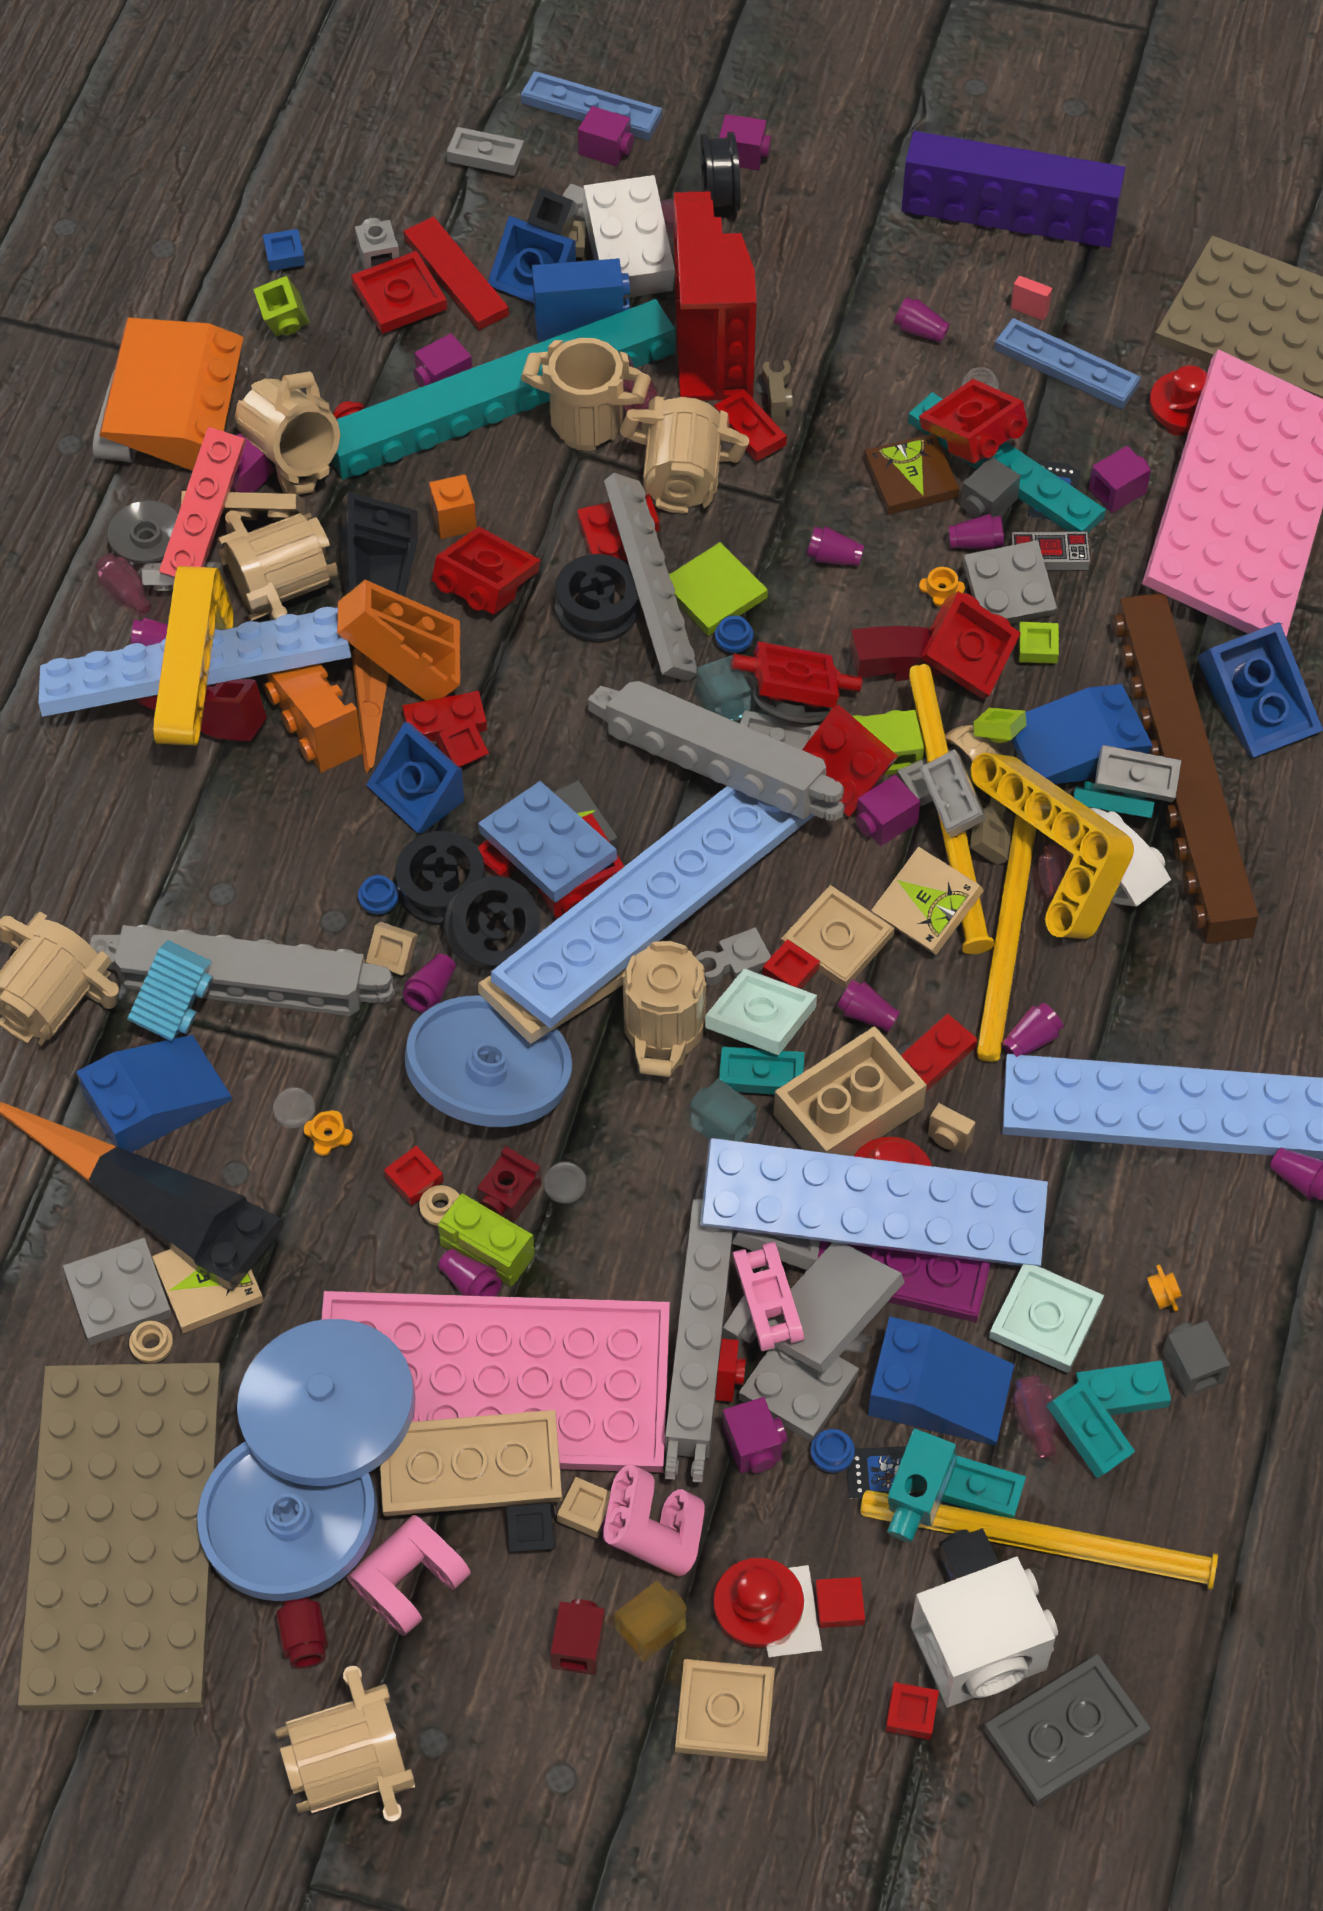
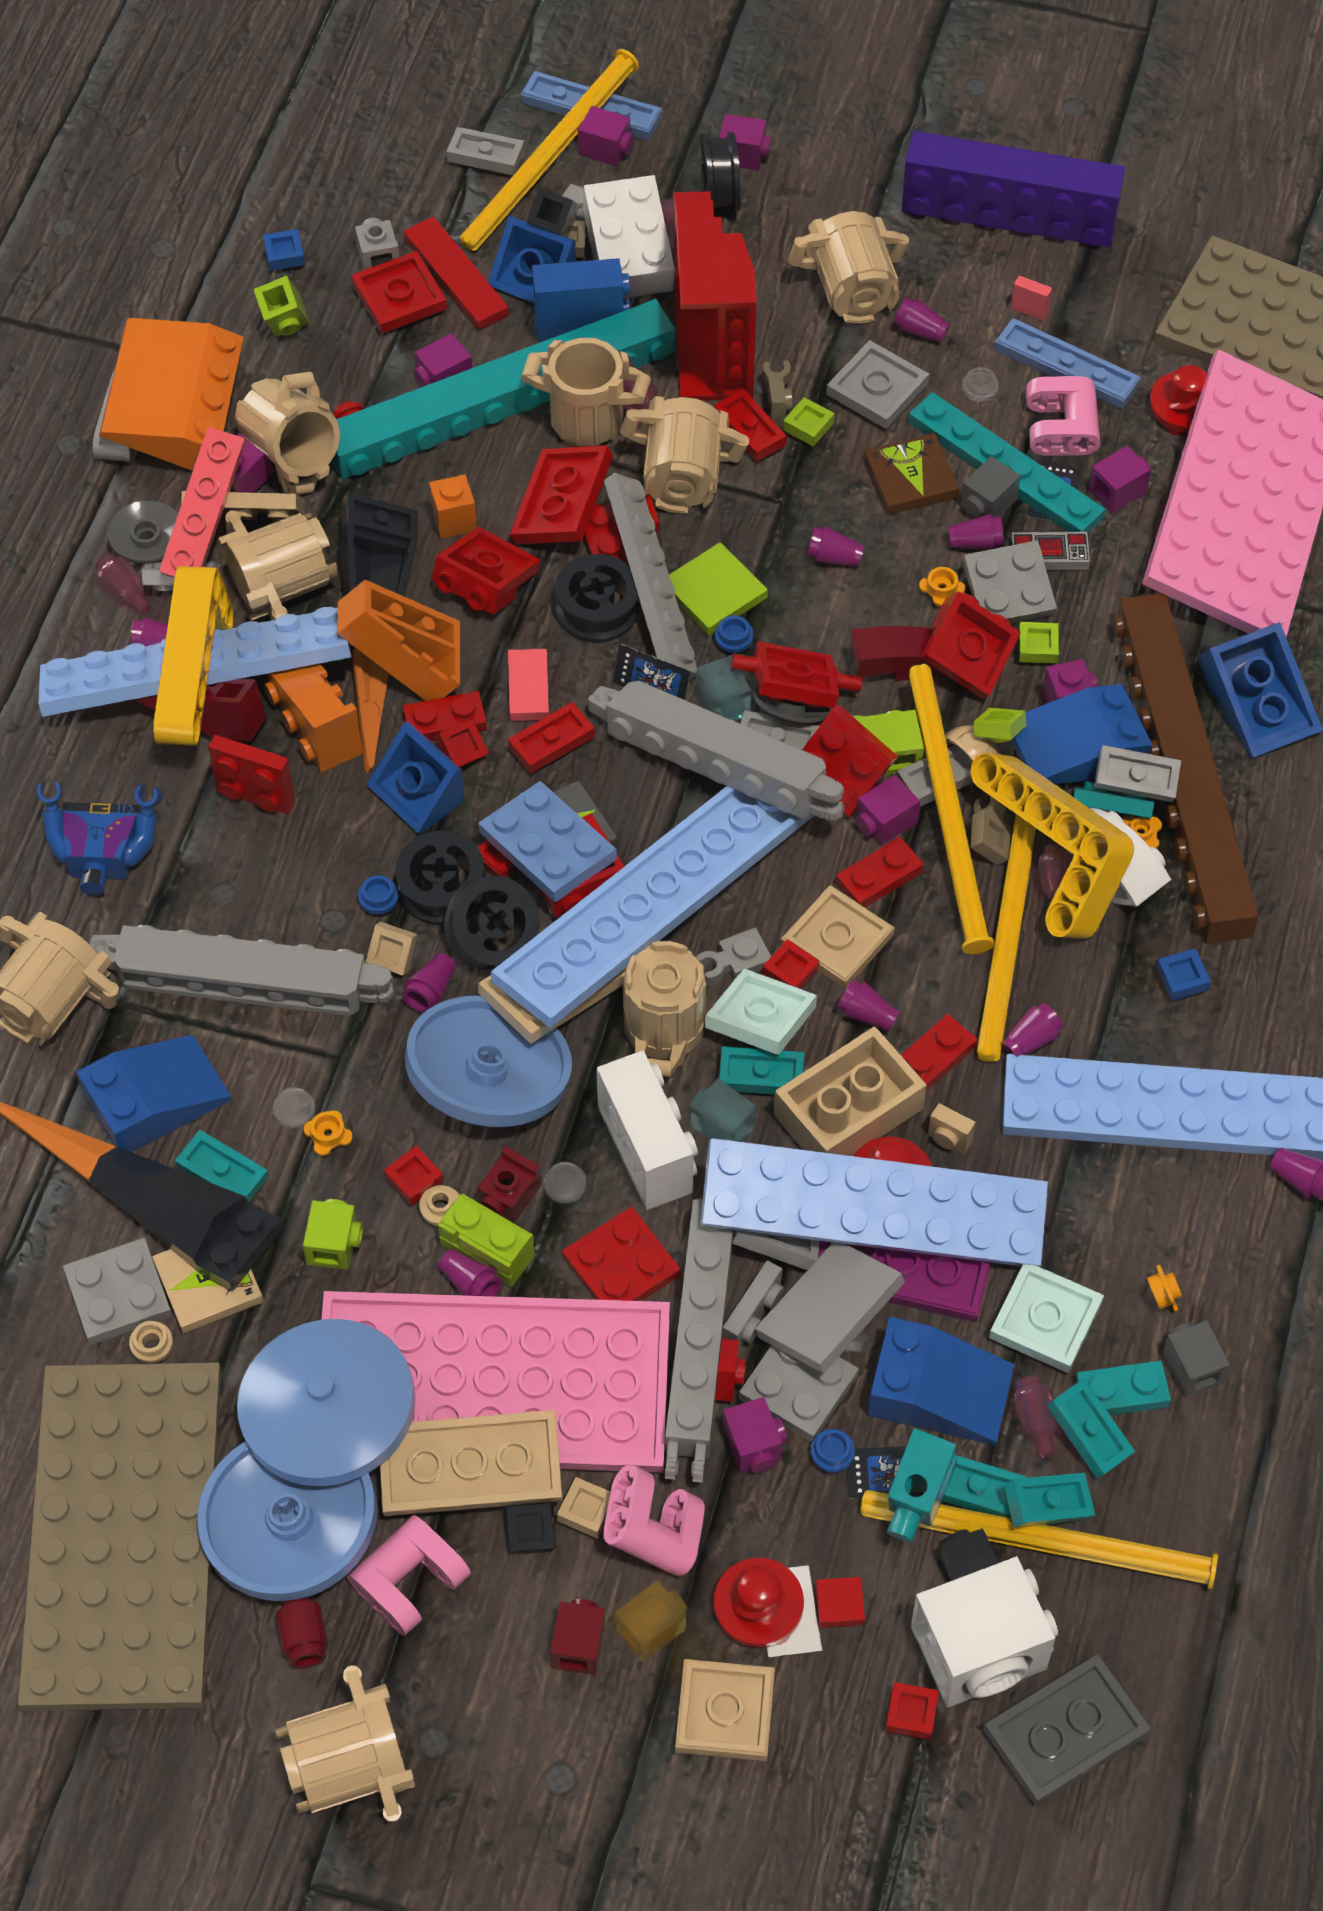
medium azure brick [127,940,213,1041] -> none
bright pink plate [732,1241,804,1351] -> none
tan tile [871,847,984,955] -> none
red plate [919,379,1028,464] -> none
light grey plate [920,749,987,838] -> none
none -> blue torso [37,781,163,895]
none -> teal plate [174,1130,269,1202]
none -> red plate [208,735,295,815]
none -> lime brick [303,1199,363,1270]
none -> yellow axle [460,49,639,252]
none -> coral tile [508,649,549,721]
none -> red plate [508,702,595,774]
none -> red plate [509,445,613,544]
none -> red plate [562,1206,681,1301]
none -> white brick [597,1050,698,1210]
none -> black sticker [613,644,691,700]
none -> lime plate [783,397,835,447]
none -> tan container [788,211,909,324]
none -> light grey plate [826,340,929,429]
none -> red plate [835,836,924,908]
none -> teal plate [1004,1473,1096,1528]
none -> bright pink connector [1025,376,1101,456]
none -> magenta brick [1042,659,1098,704]
none -> light orange plate [1123,814,1162,849]
none -> blue plate [1156,948,1211,1001]

